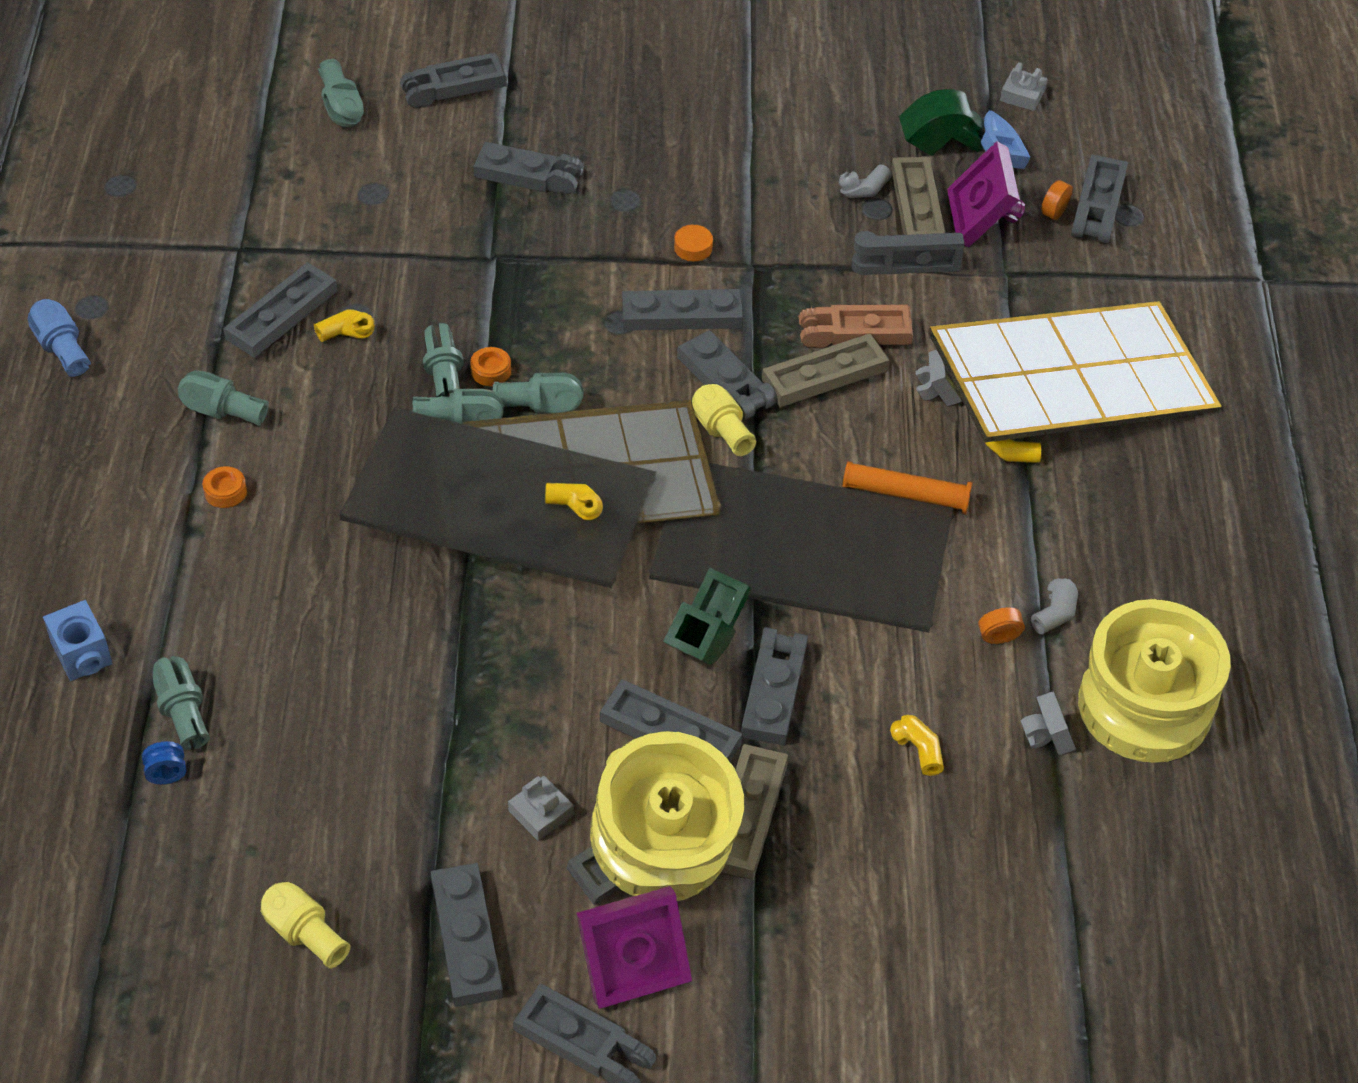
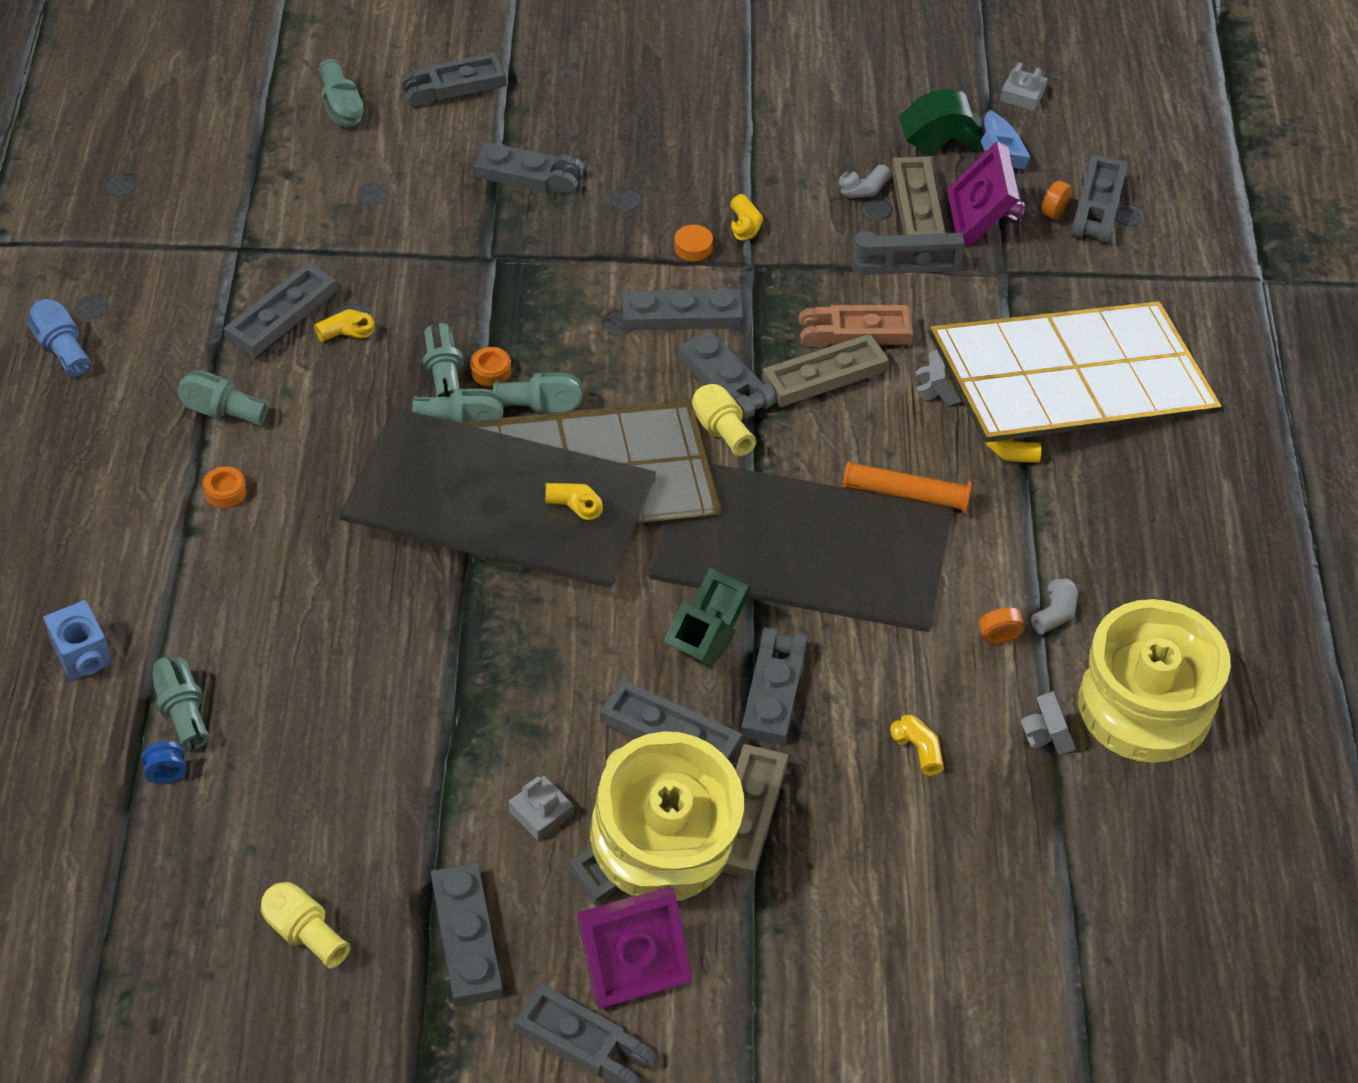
none -> yellow arm [730,194,763,241]

